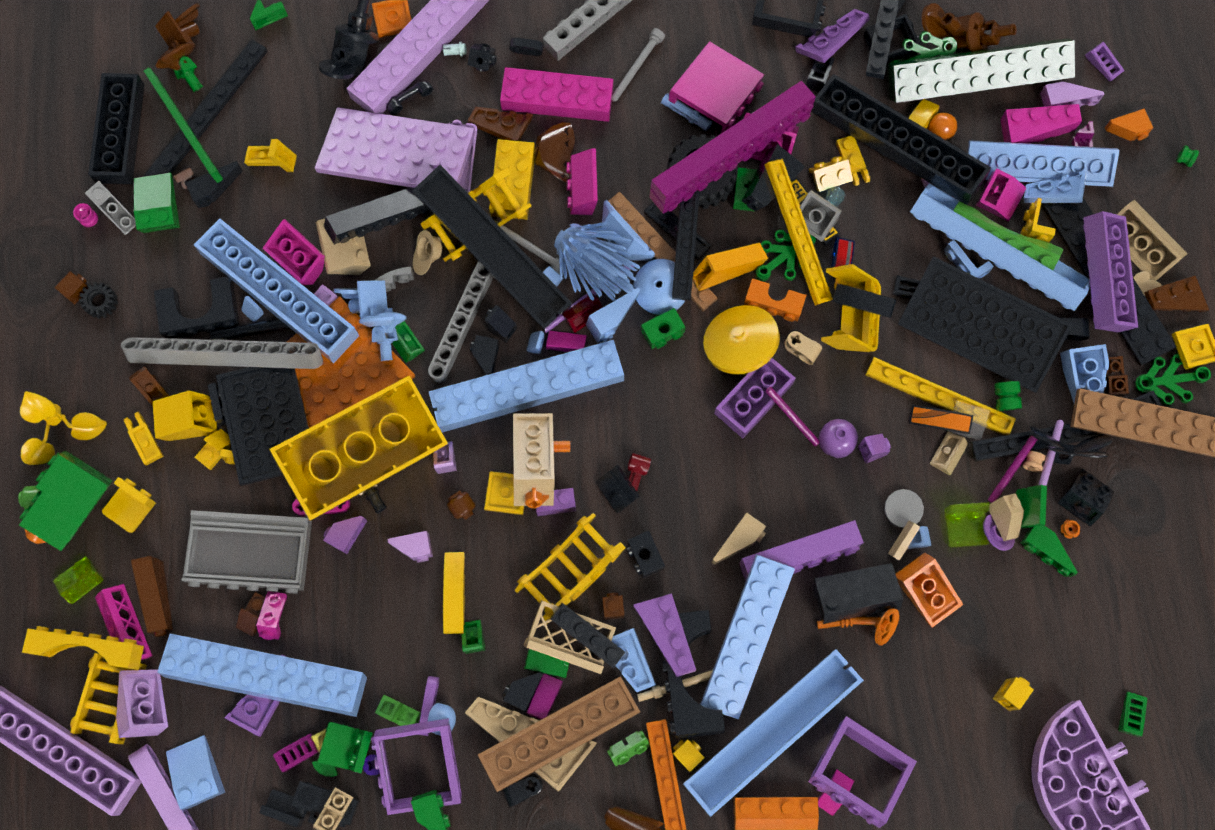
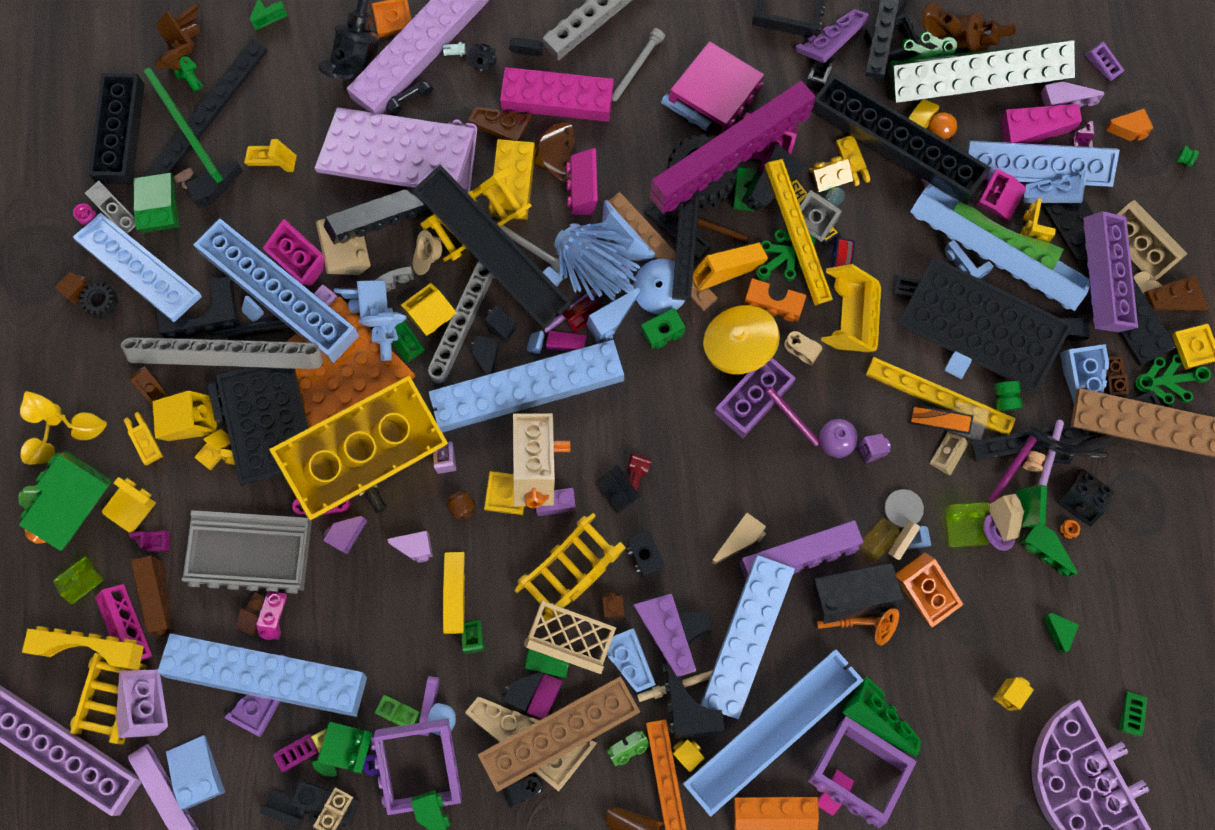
black plate [550,603,625,668] -> none
black slope [832,284,896,318] -> none
none -> light blue plate [73,213,202,322]
none -> magenta slope [129,531,170,552]
none -> yellow slope [401,283,457,336]
none -> reddish brown bar [678,214,749,243]
none -> green wedge [842,676,922,756]
none -> clear yellow slope [859,517,901,561]
none -> light blue slope [944,351,972,379]
none -> green slope [1043,613,1079,654]

